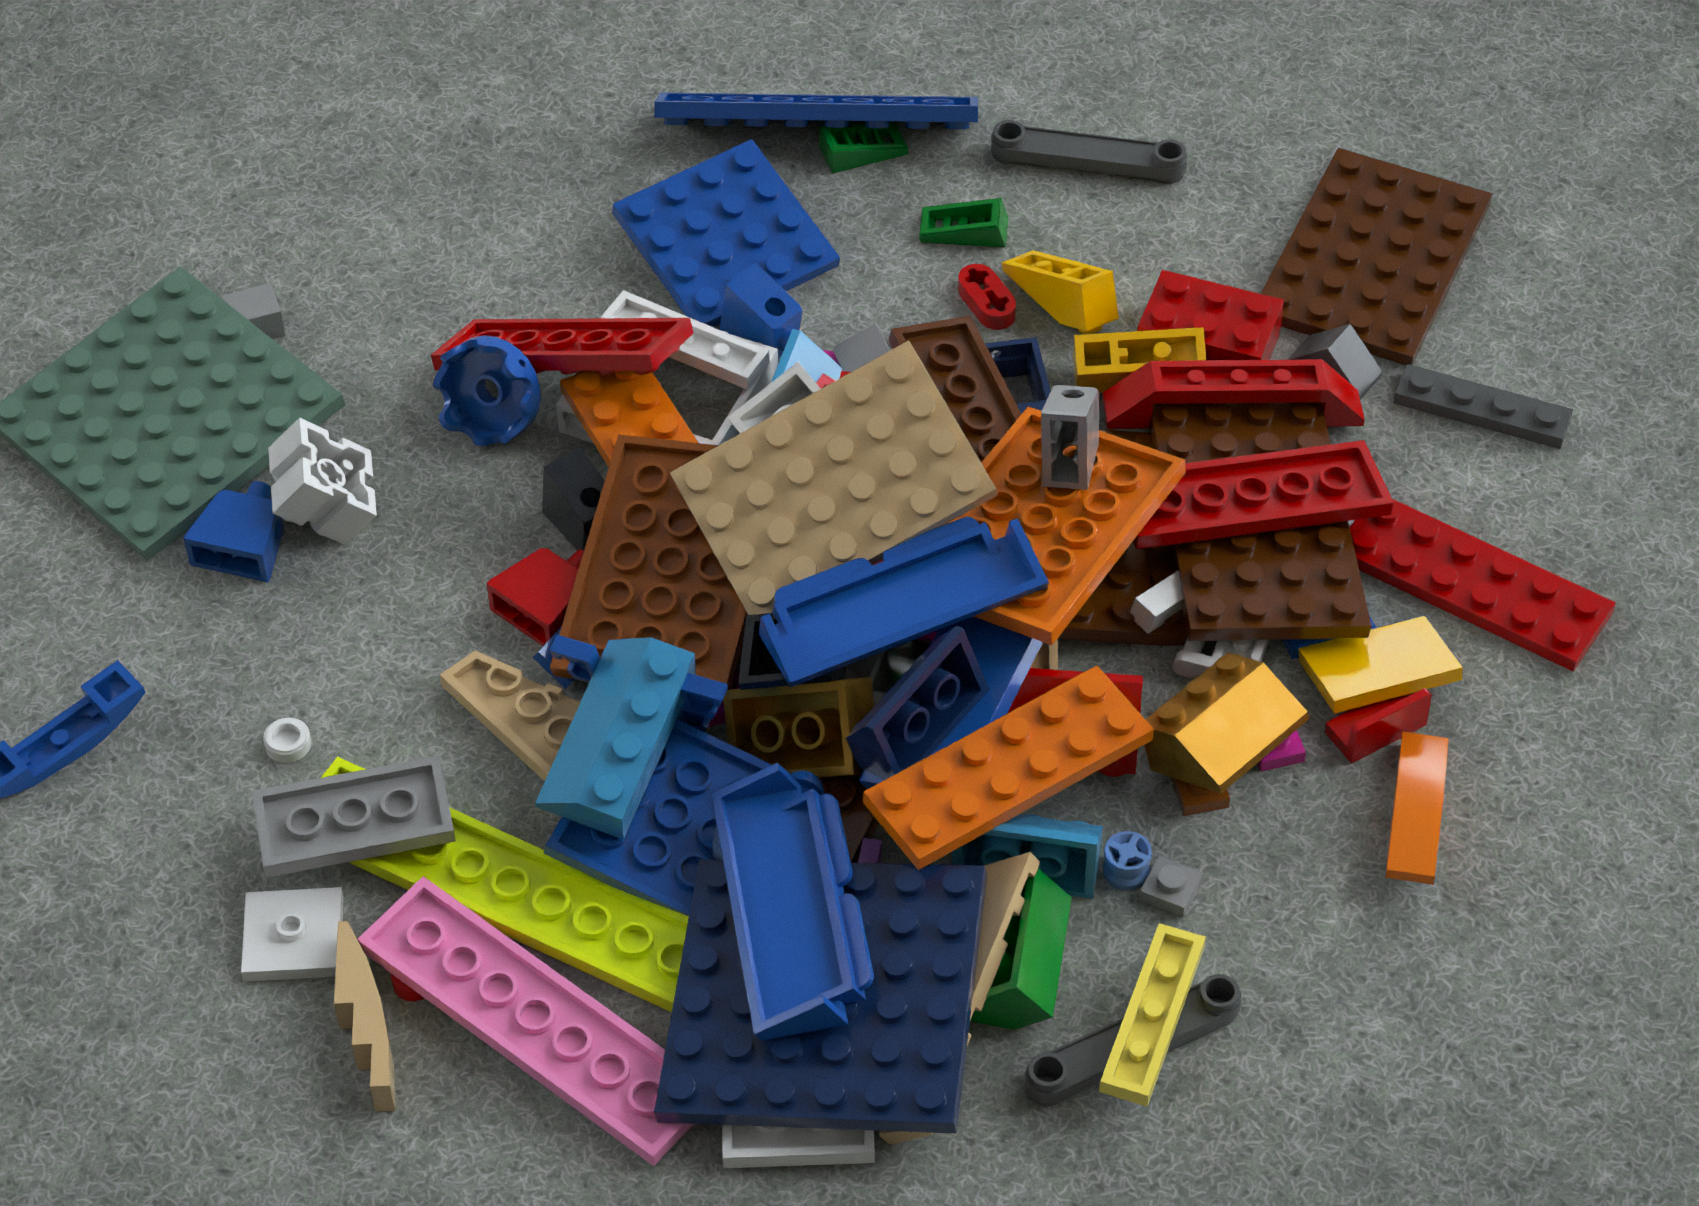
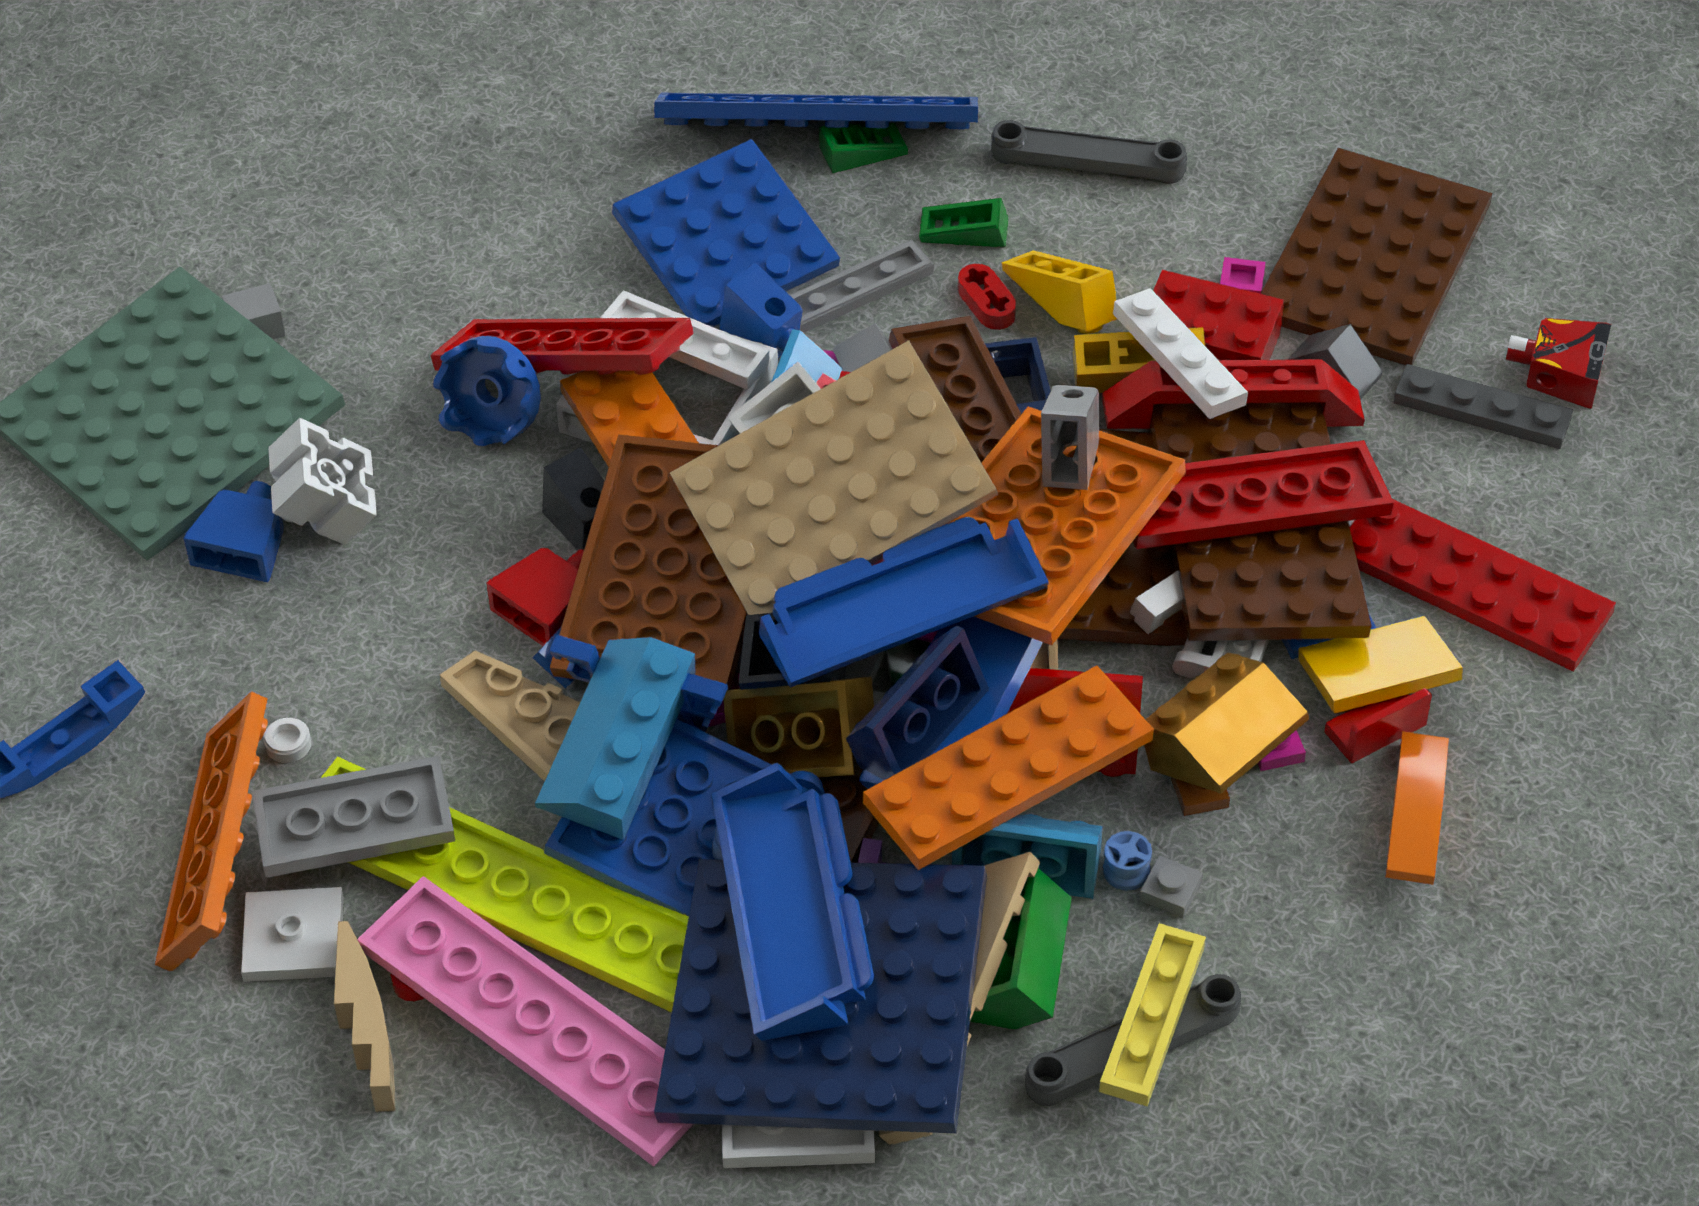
none -> orange plate [155,691,268,971]
none -> light grey tile [790,240,934,333]
none -> white plate [1113,288,1248,419]
none -> dark pink plate [1220,257,1266,294]
none -> red torso [1506,318,1611,409]

